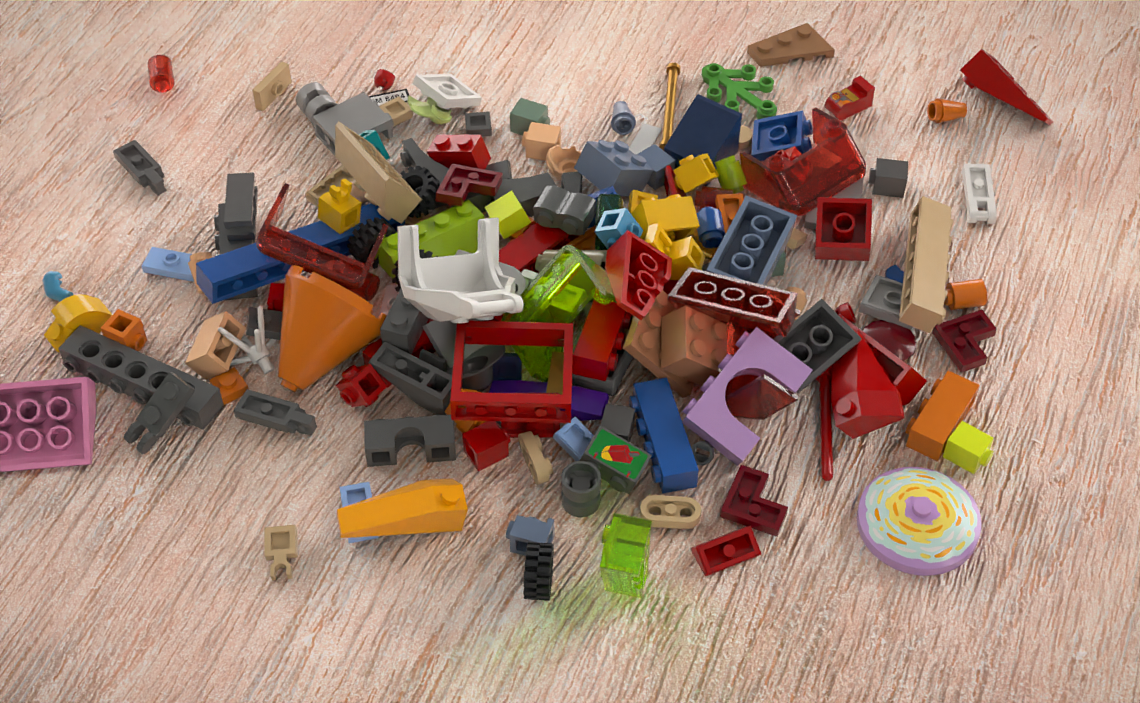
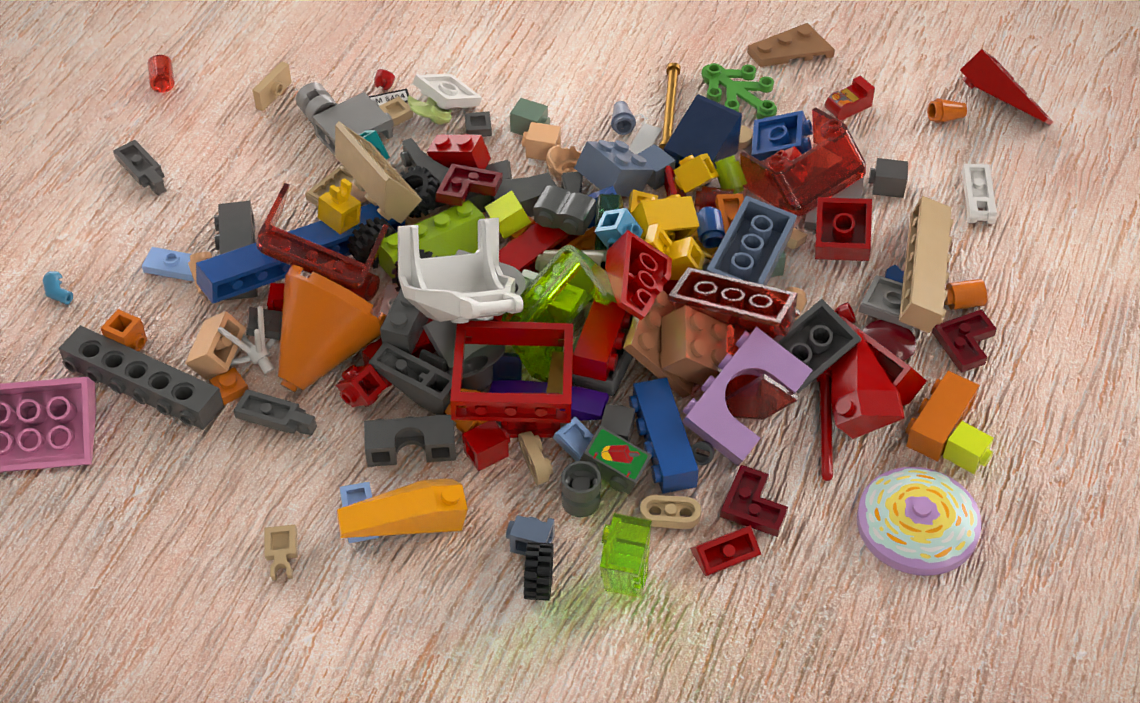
yellow brick [44,294,112,353] -> none
dark grey hinge [124,372,195,454] -> none
dark grey piece [224,172,258,241] -> none

